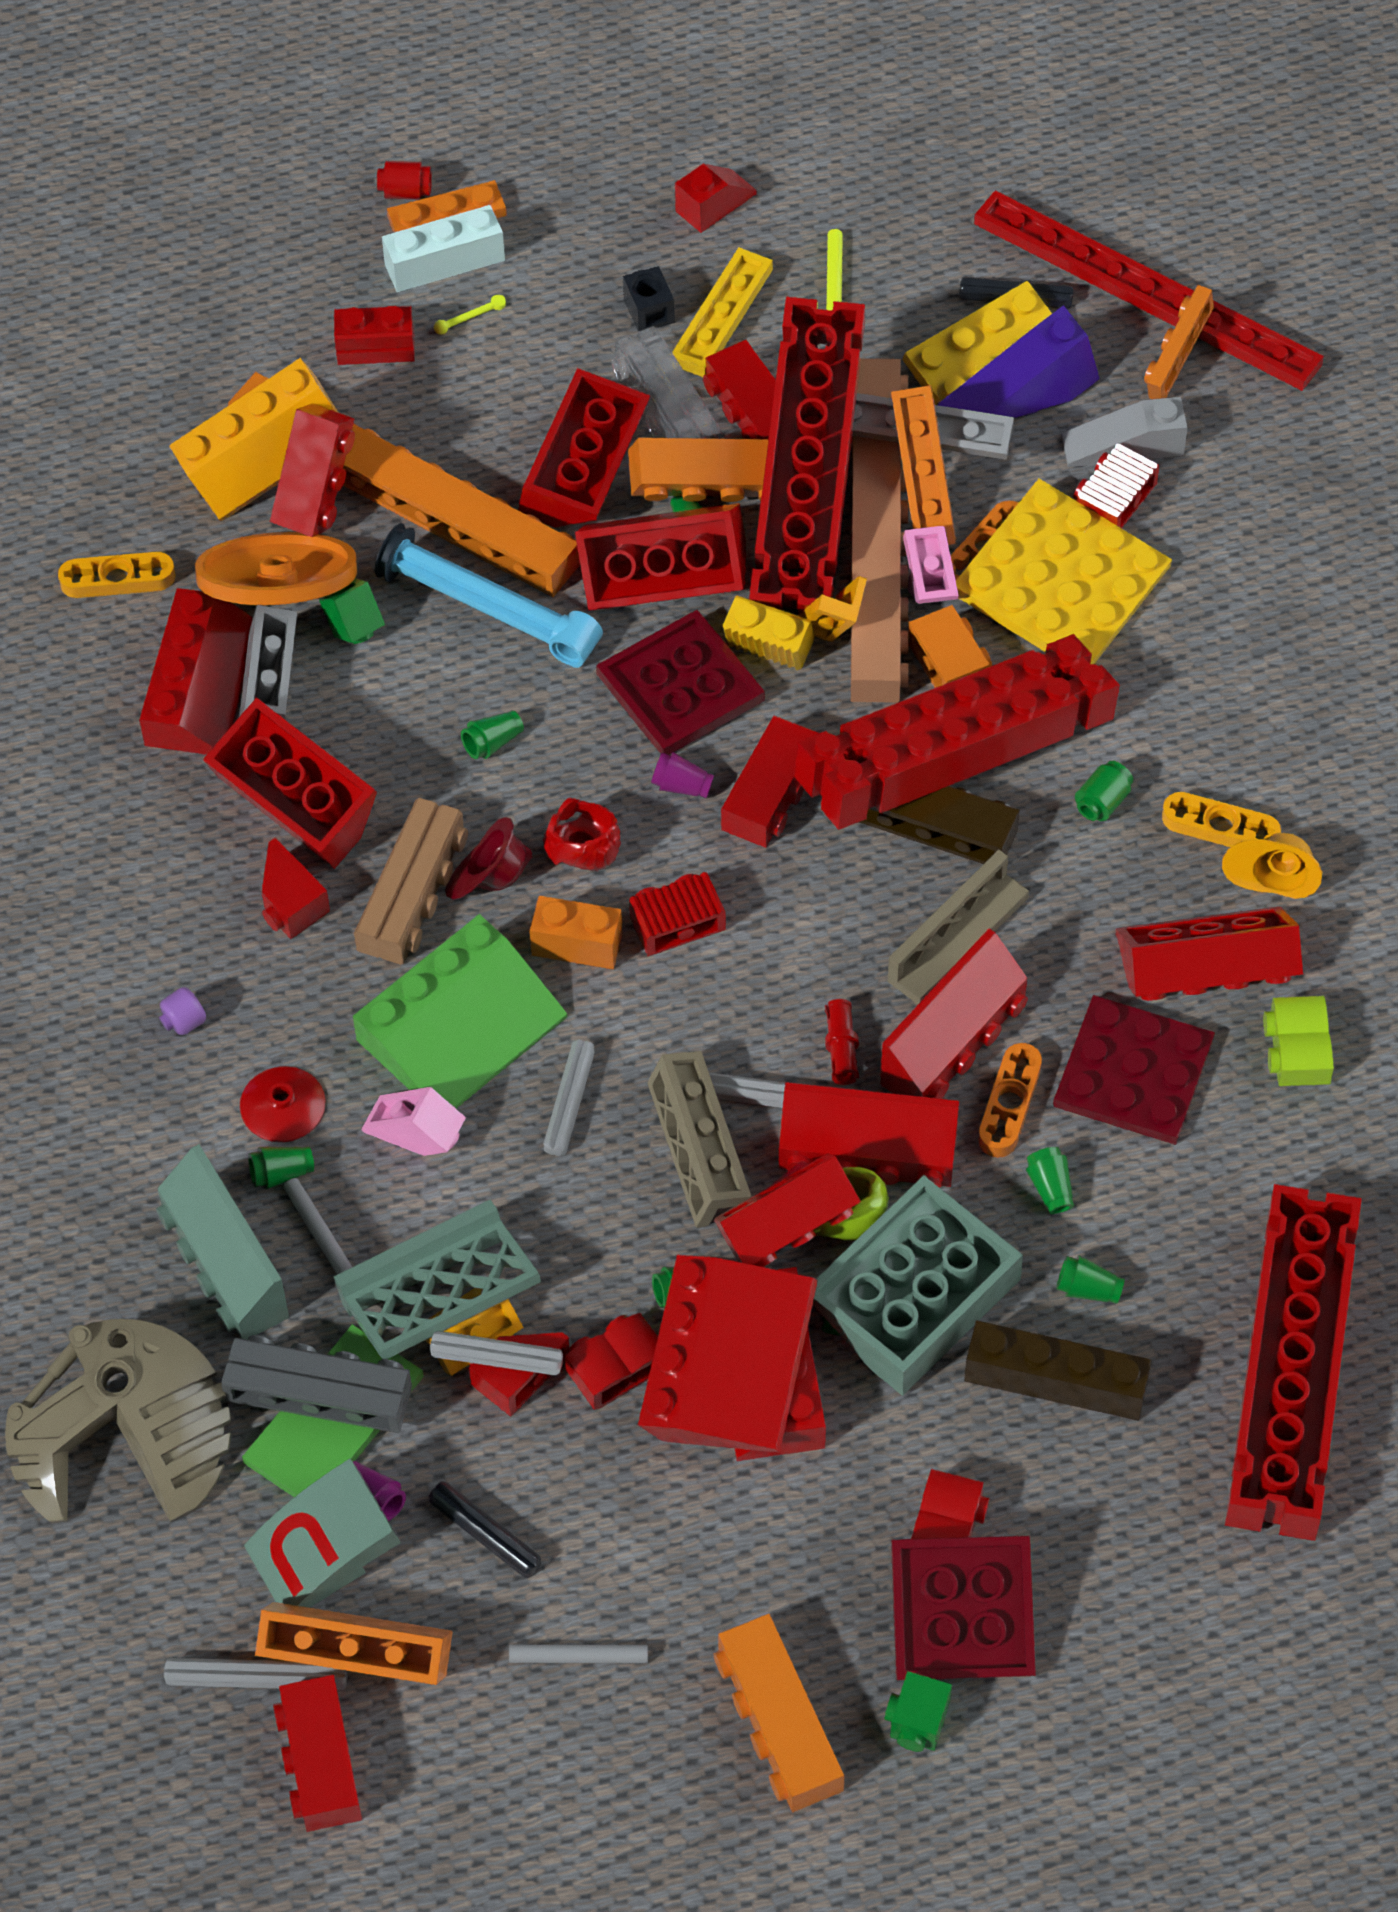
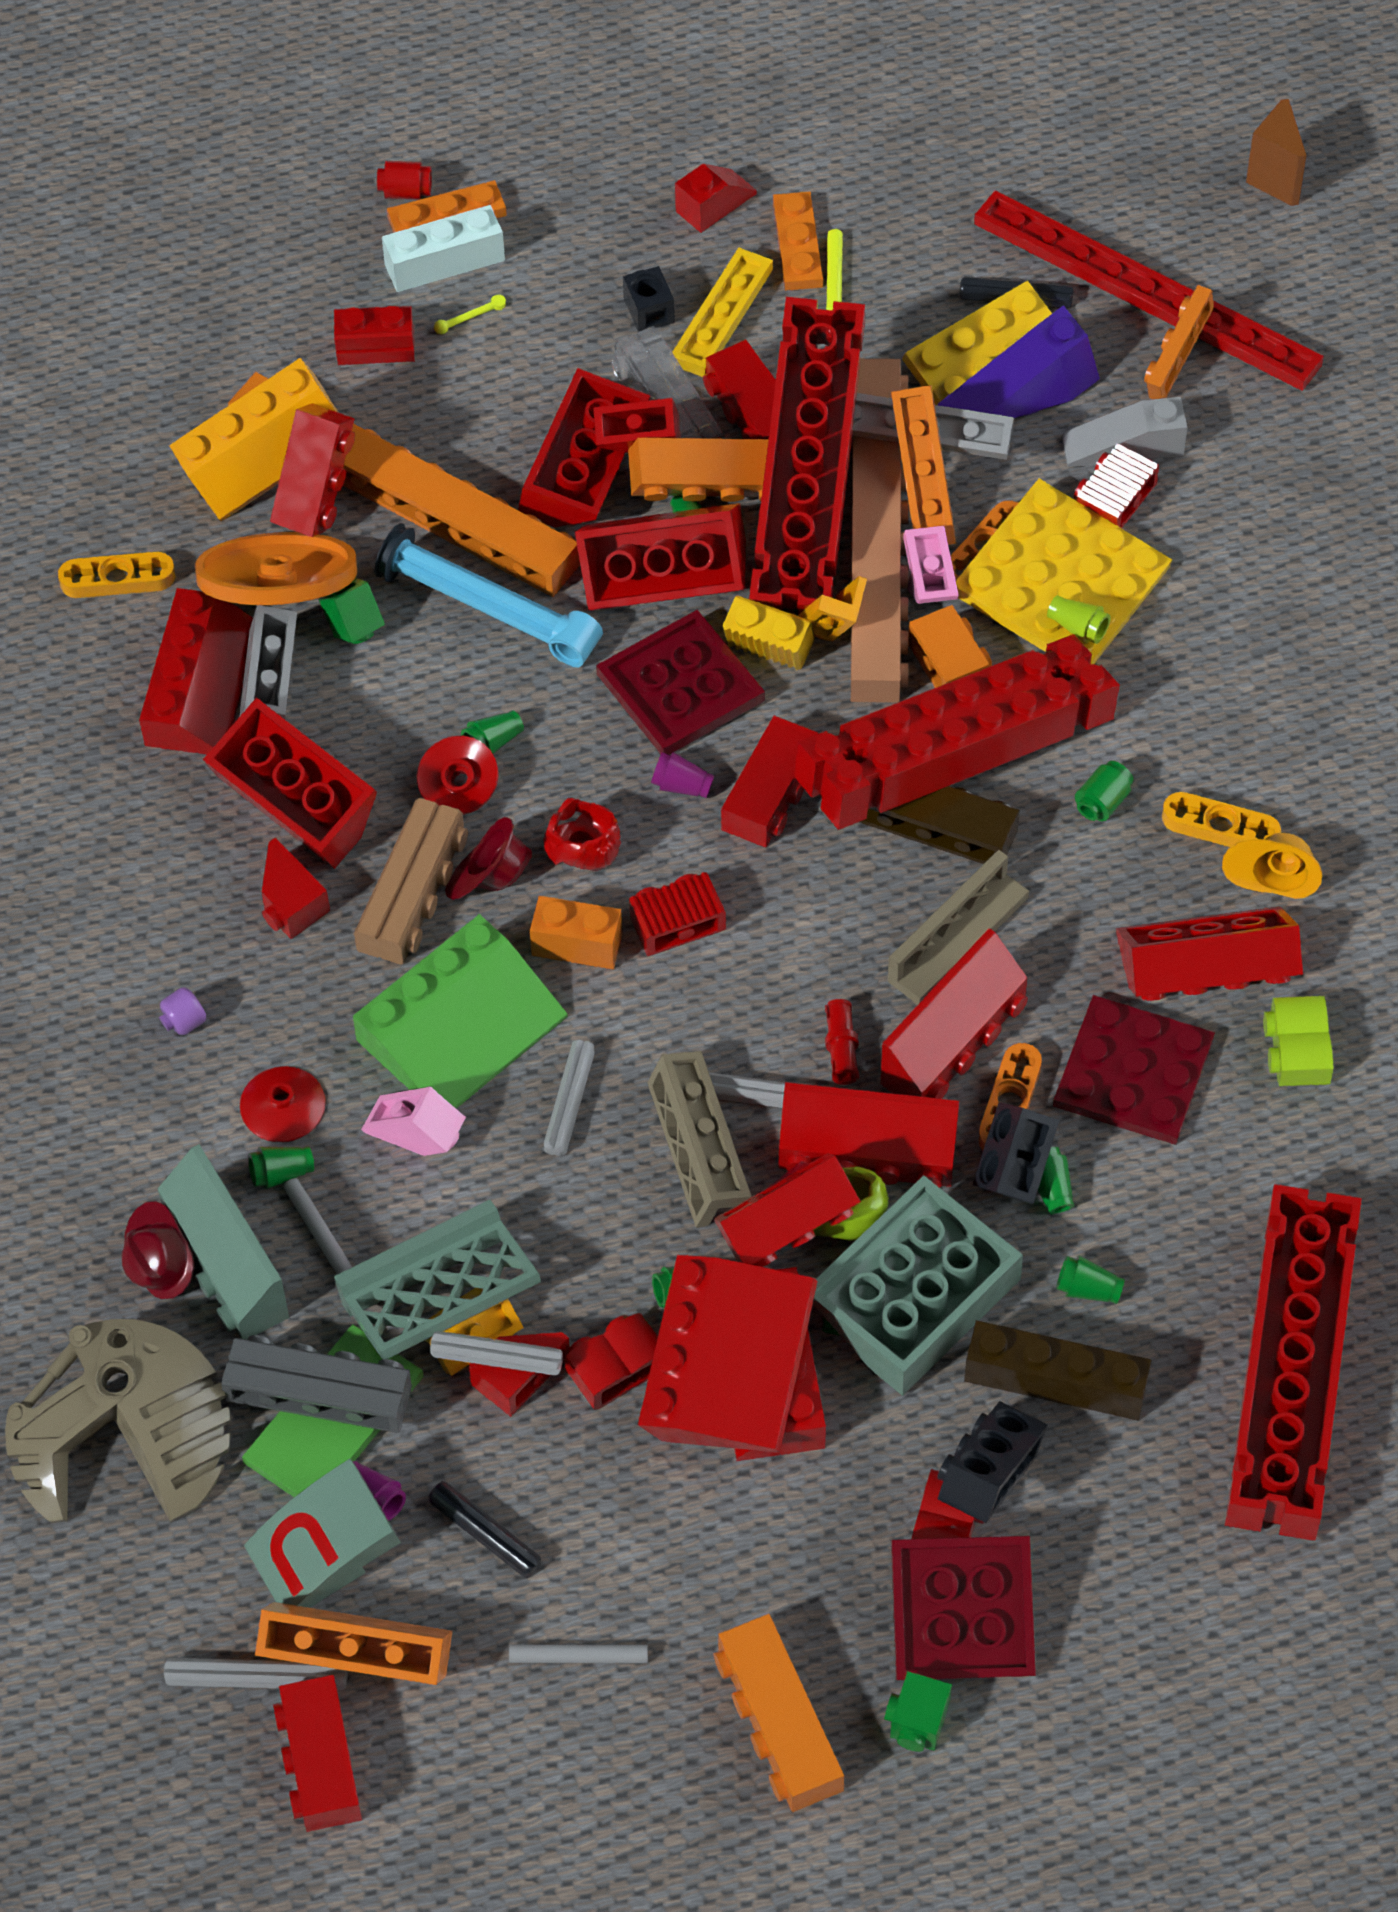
none -> dark red piece [121,1201,194,1299]
none -> red dish [417,736,499,815]
none -> red slope [593,398,681,453]
none -> orange plate [773,191,823,291]
none -> black brick [937,1401,1048,1523]
none -> black brick [972,1102,1060,1204]
none -> lime cone [1047,595,1111,644]
none -> dark orange slope [1246,99,1307,206]

